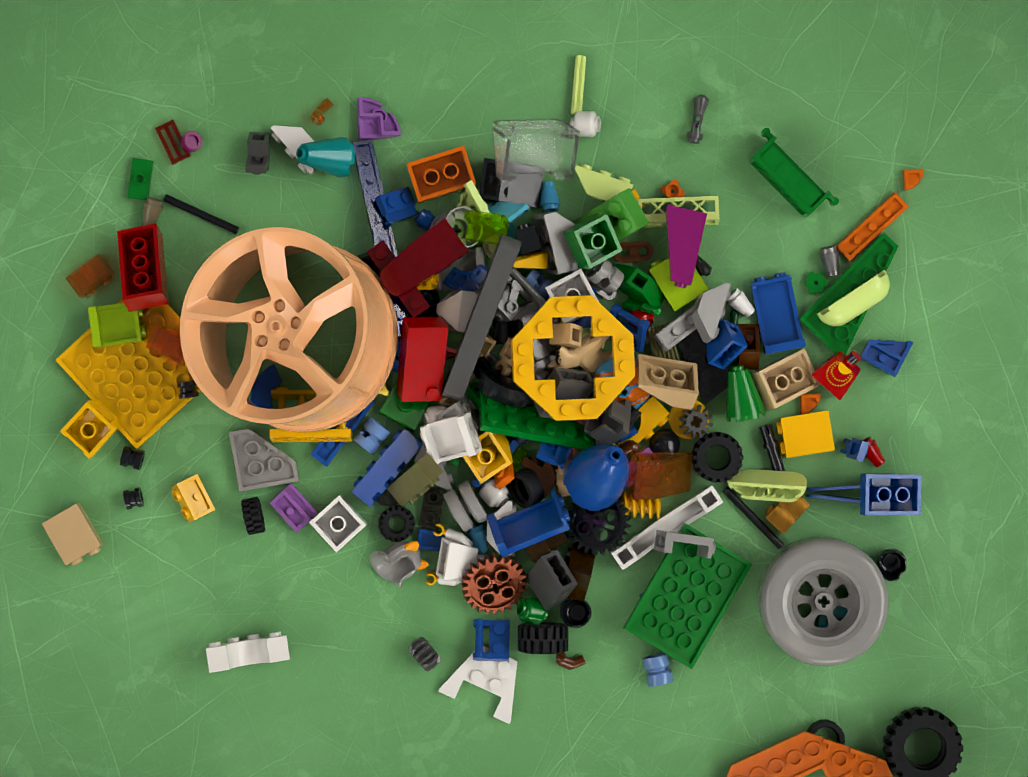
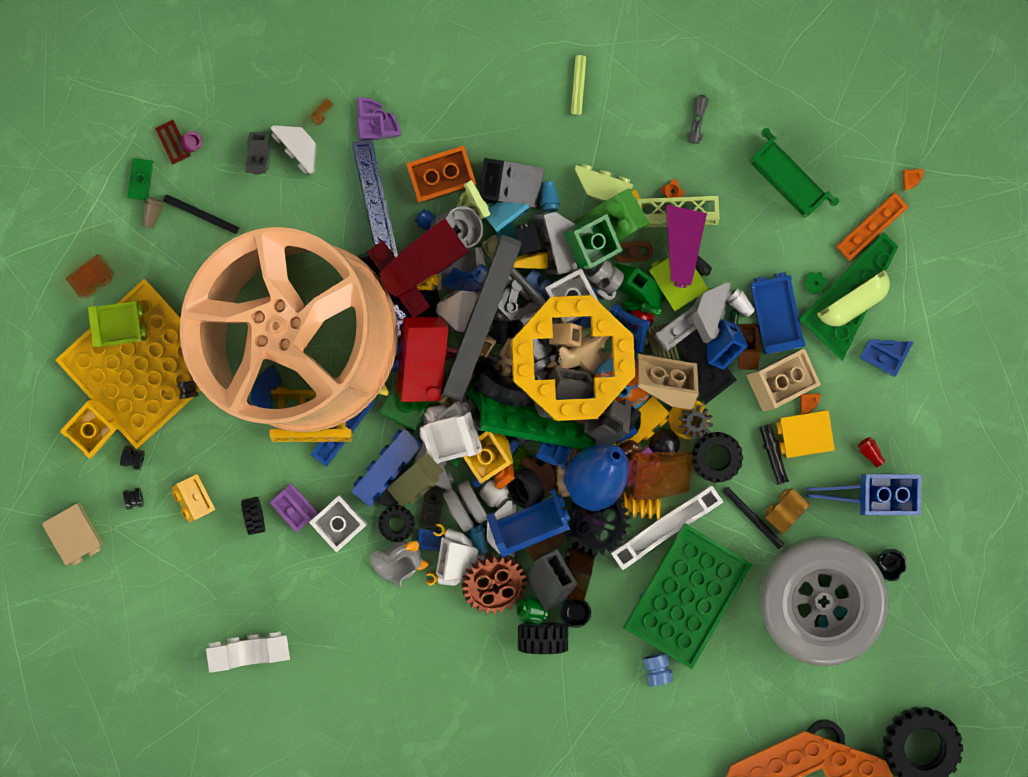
red brick [117,223,169,312] -> none
clear orange brick [146,325,186,367] -> none
light grey plate [229,429,300,492] -> none
teal cone [296,137,355,177] -> none
medium blue wheel [353,417,391,454] -> none
blue plate [375,187,419,225] -> none
dark grey gear [408,637,441,671] -> none
white wing [438,645,517,724] -> none
clear neon green panel [464,210,510,244] -> none
blue plate [473,619,510,661] -> none
clear windscreen [492,119,580,183] -> none
reddish brown arm [556,652,586,670] -> none
white head [570,111,601,137] -> none
light grey panel [654,530,716,559] -> none
green cone [726,365,766,422] -> none
yellowish green brick [727,469,807,502] -> none
red torso [812,351,861,400] -> none
flat silver cone [819,245,840,276] -> none
blue plate [840,438,869,462] -> none

